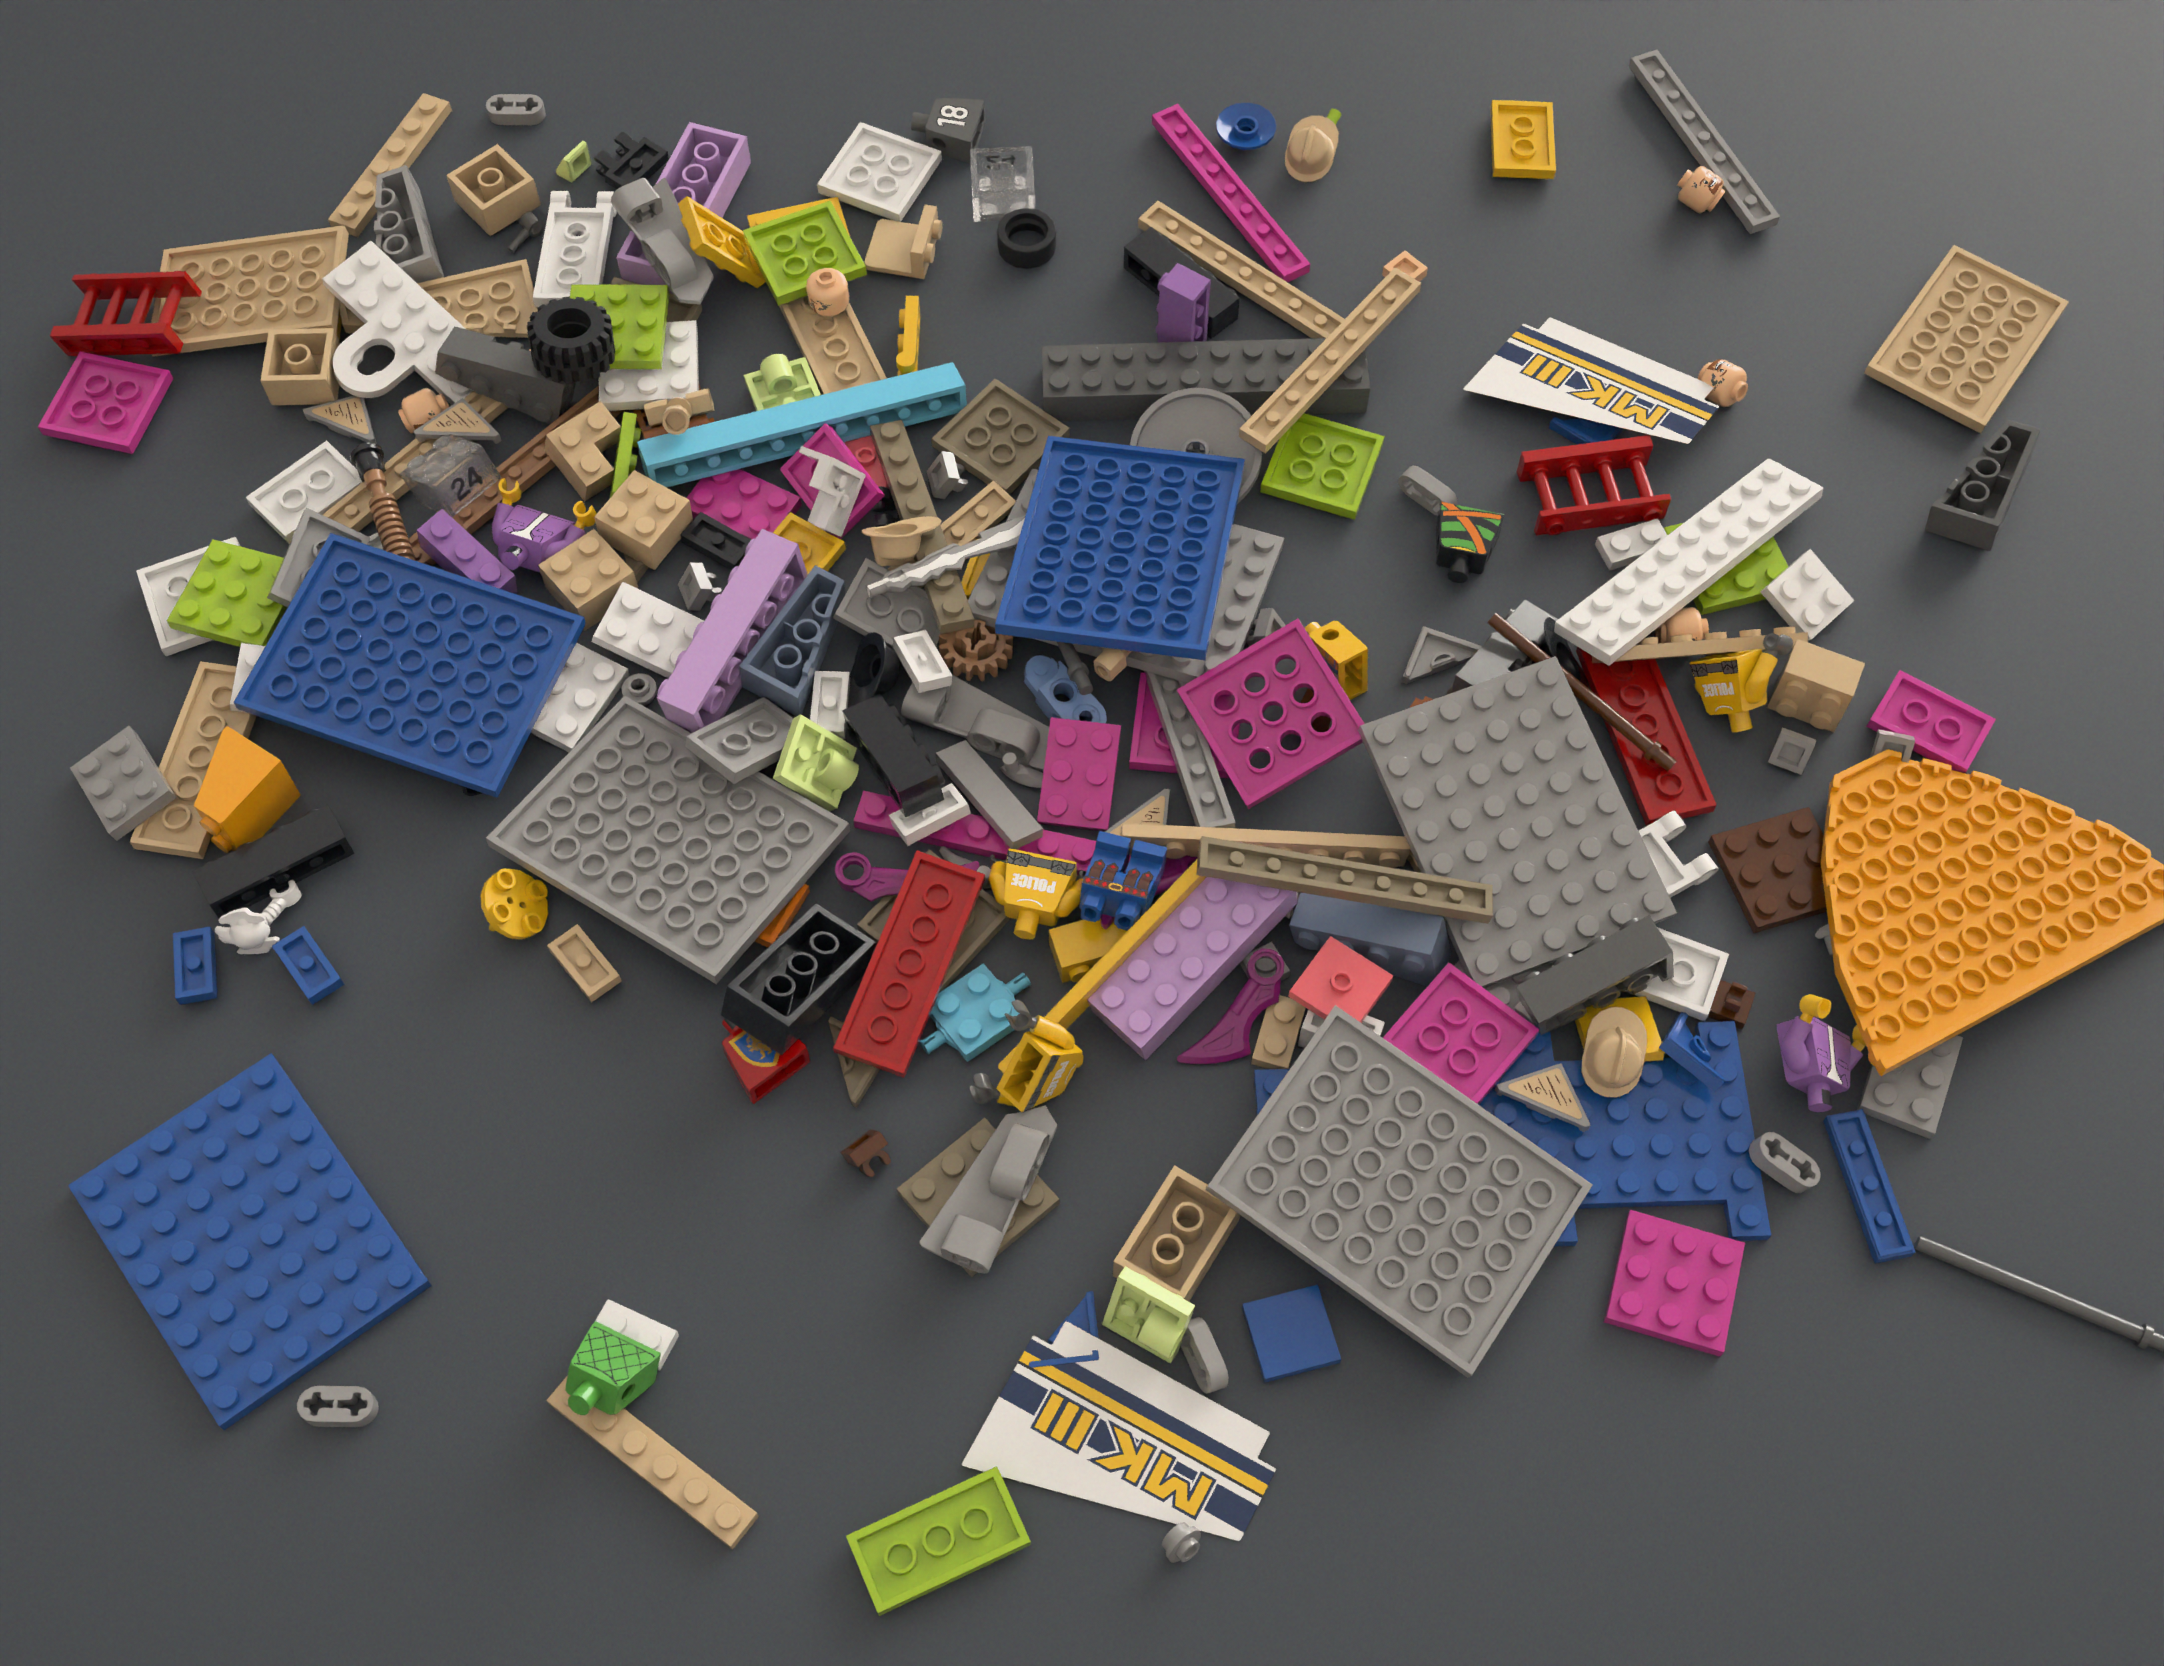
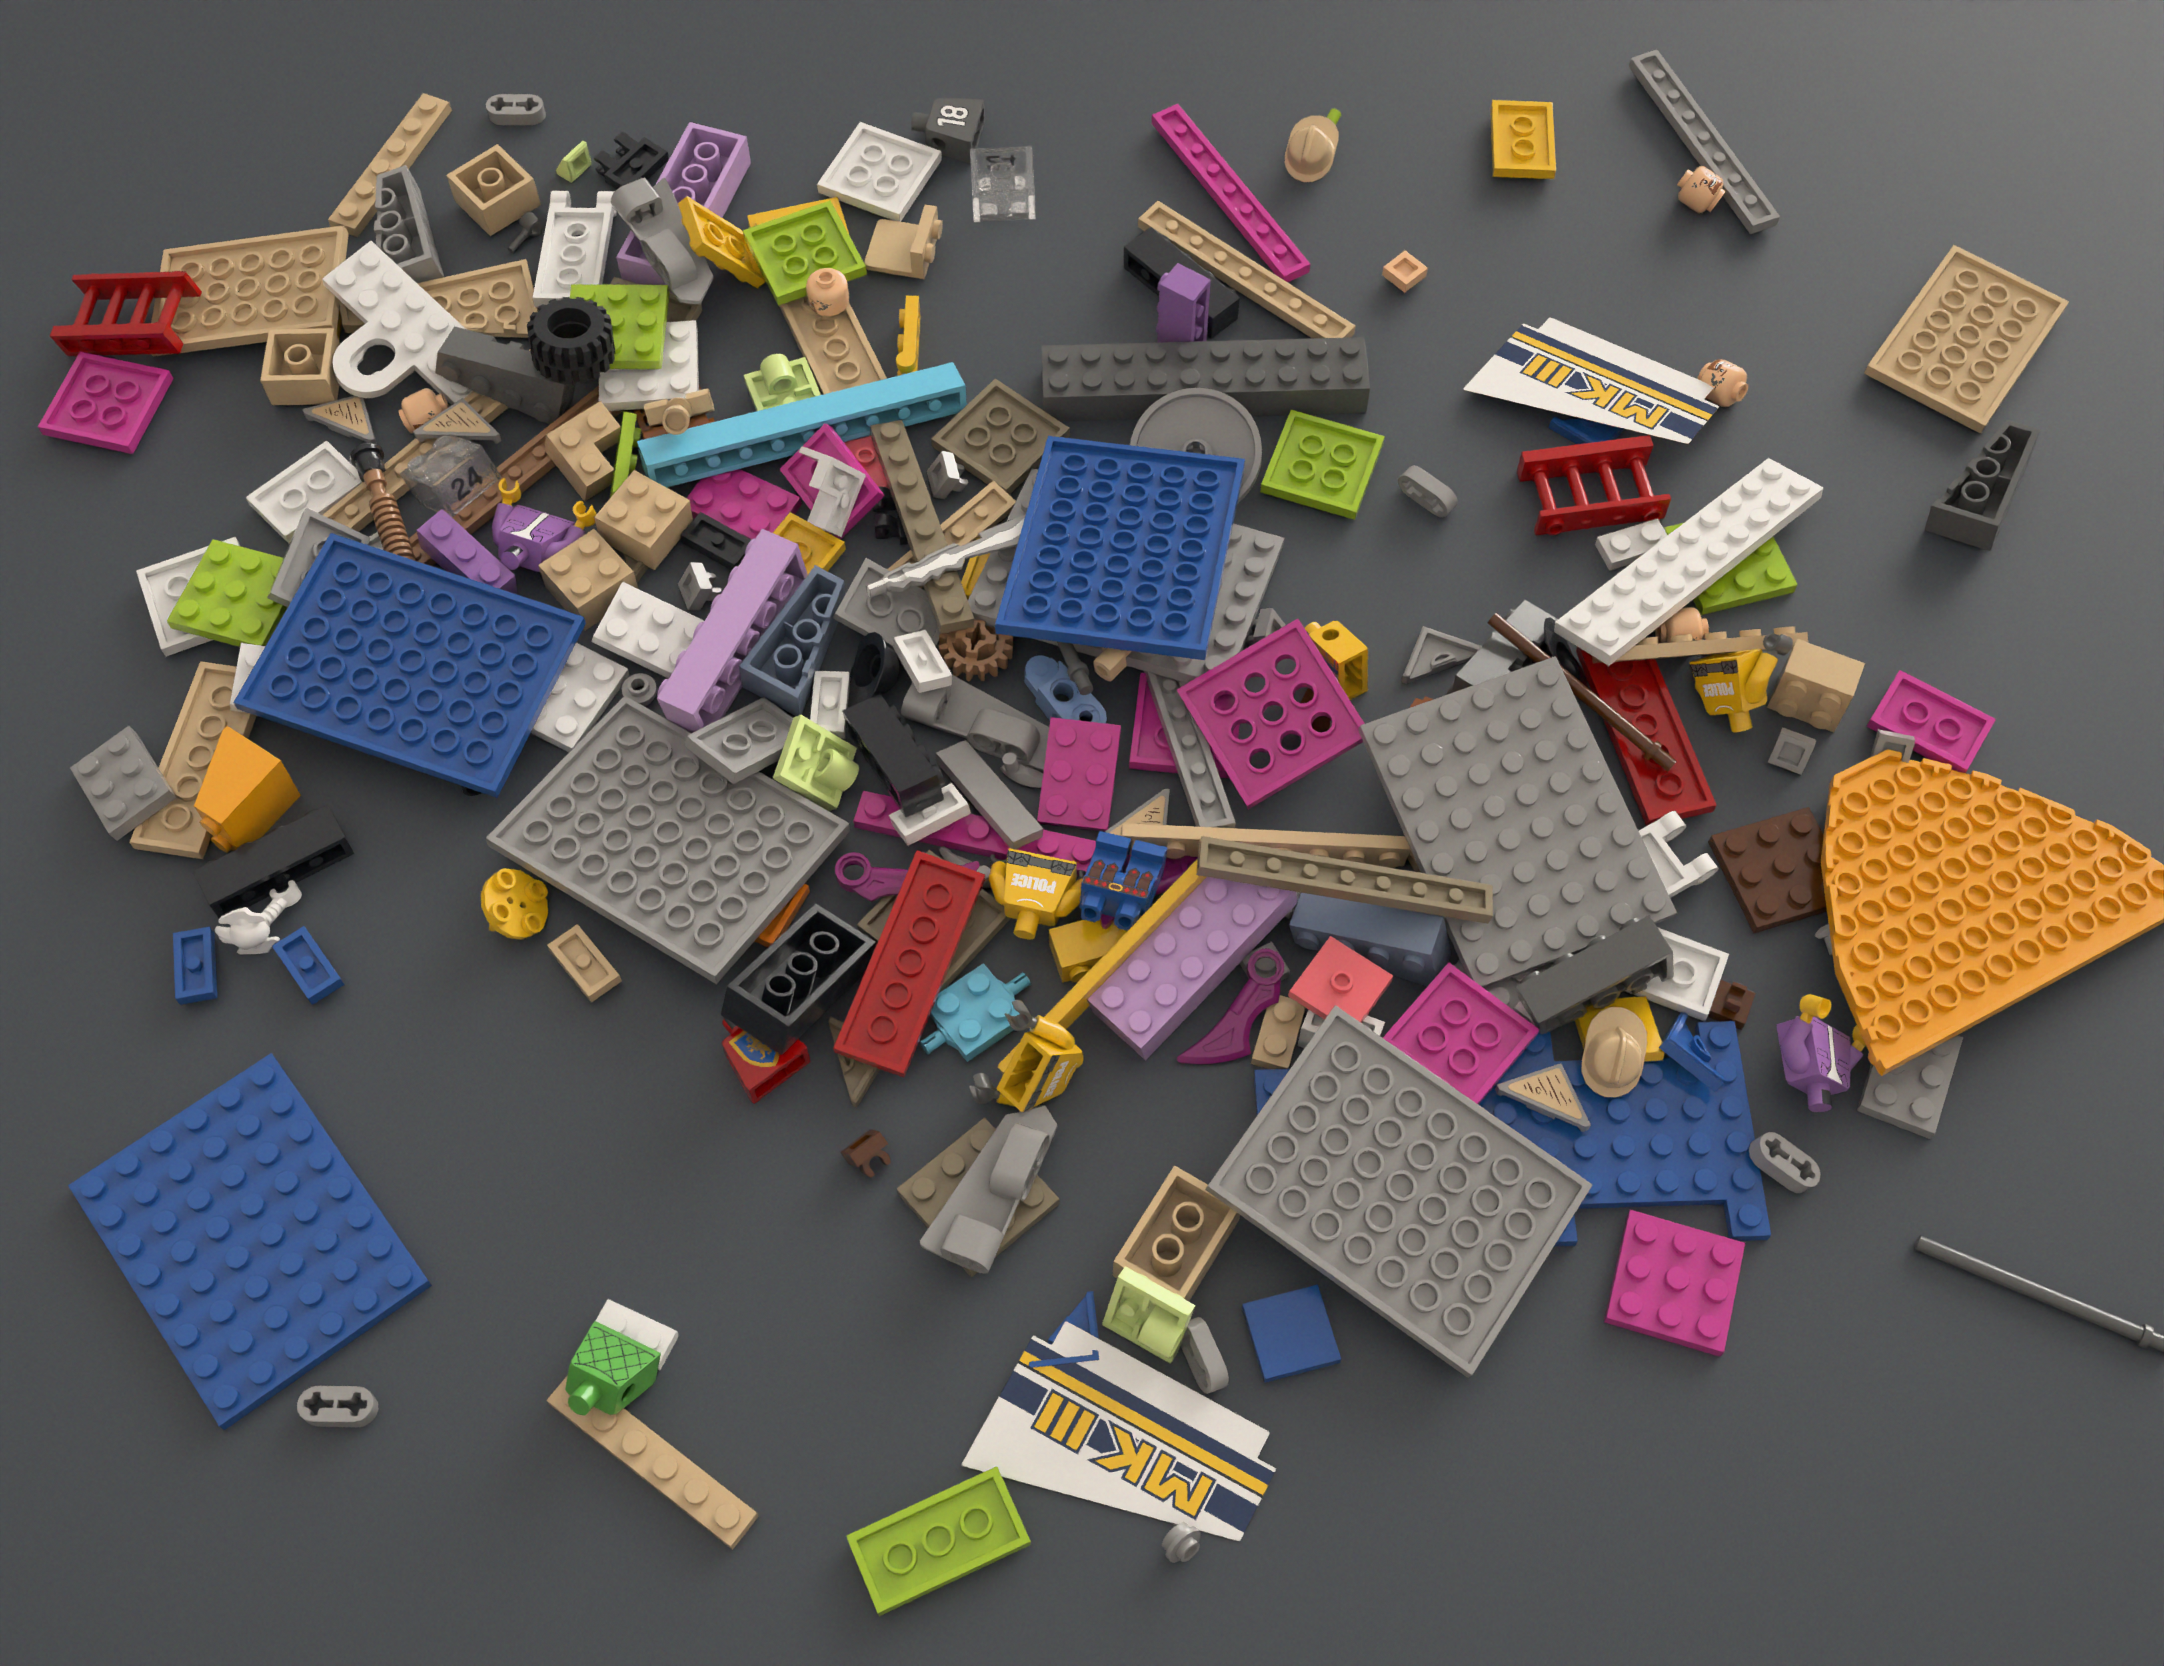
tan piece [862,516,941,566] -> none
black tyre [997,208,1056,269] -> none
blue dish [1216,102,1277,150] -> none
tan plate [1239,268,1421,454] -> none
torso [1436,502,1504,583] -> none
white plate [1761,549,1854,641] -> none
blue tile [1823,1109,1915,1264] -> none

